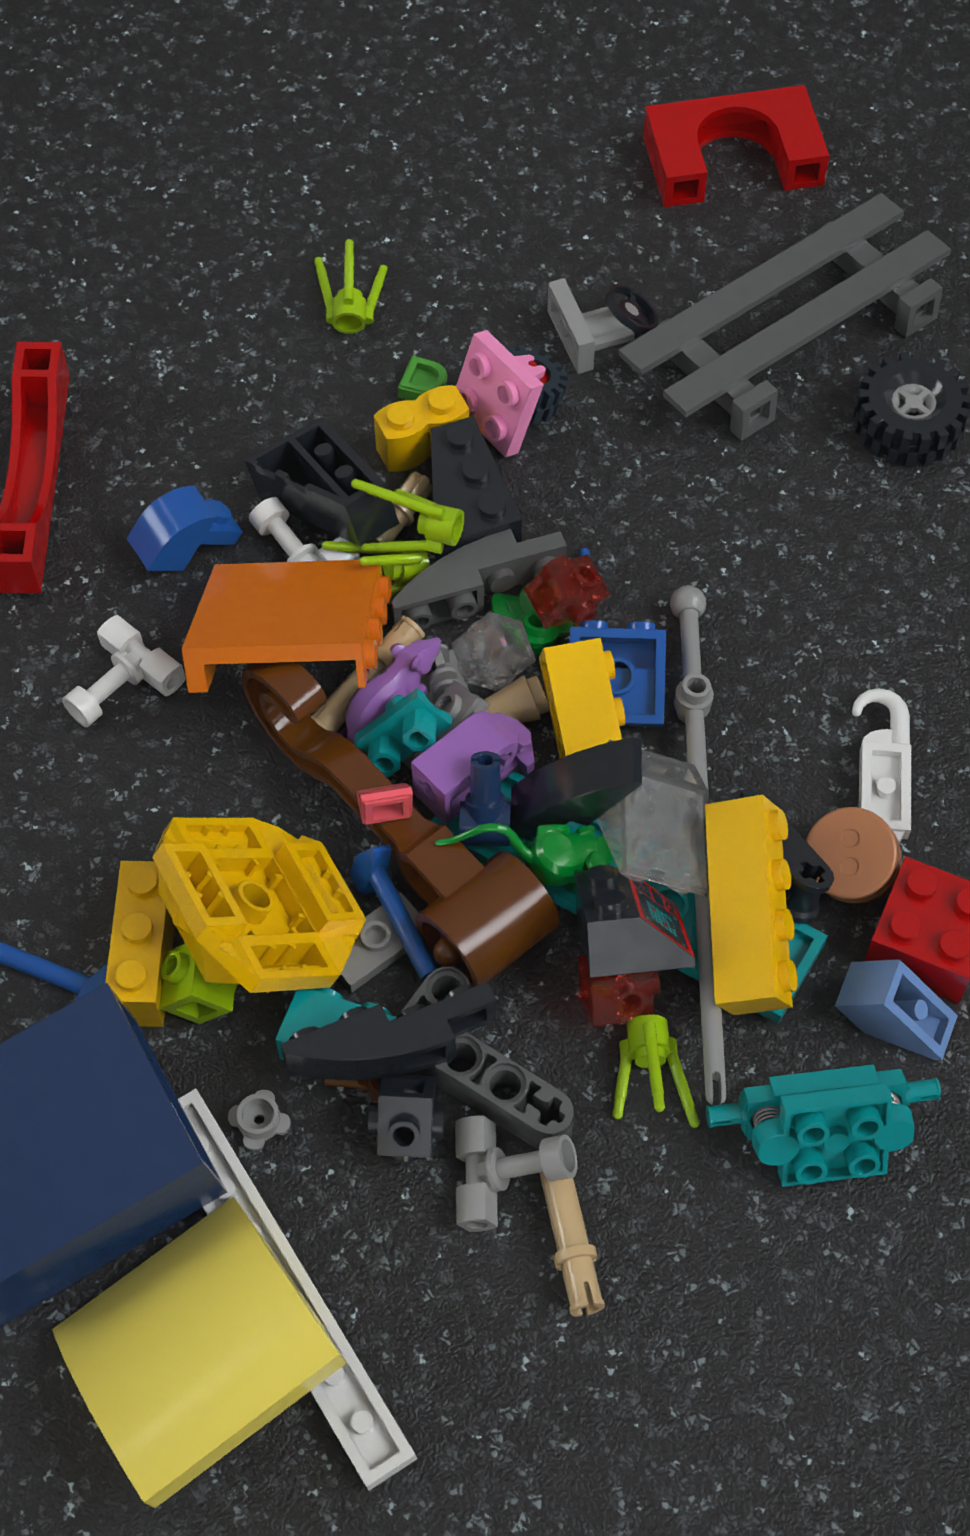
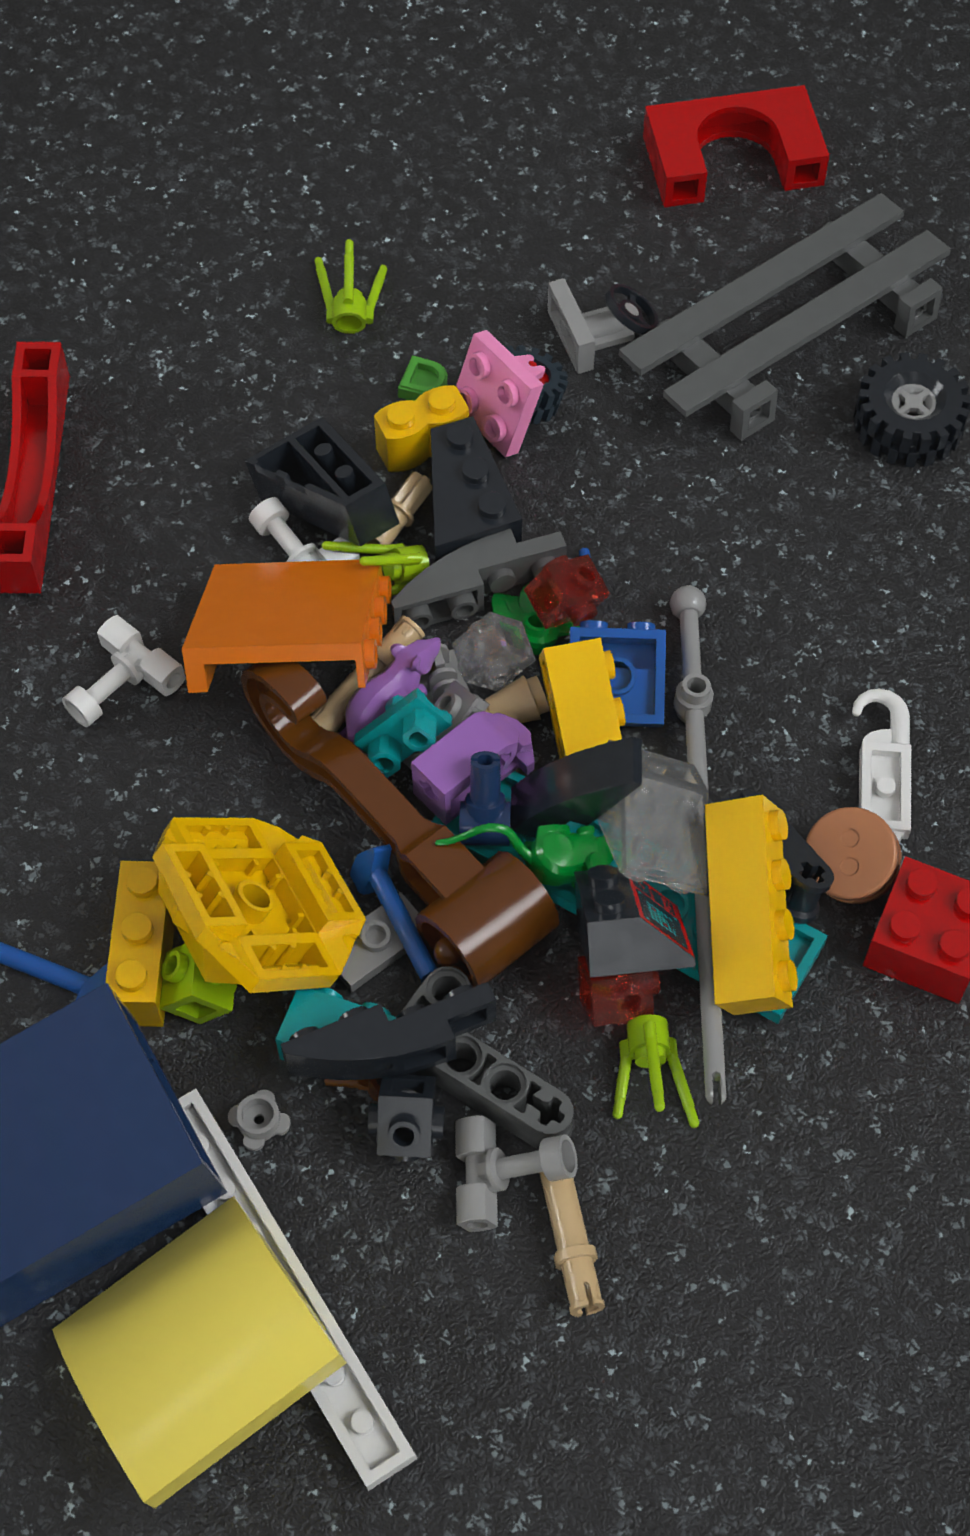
blue brick [126,486,243,571] -> none
lime plant [351,479,464,554] -> none
coral slope [357,783,413,825] -> none
teal piece [706,1064,941,1187] -> none
medium blue slope [835,960,958,1060] -> none

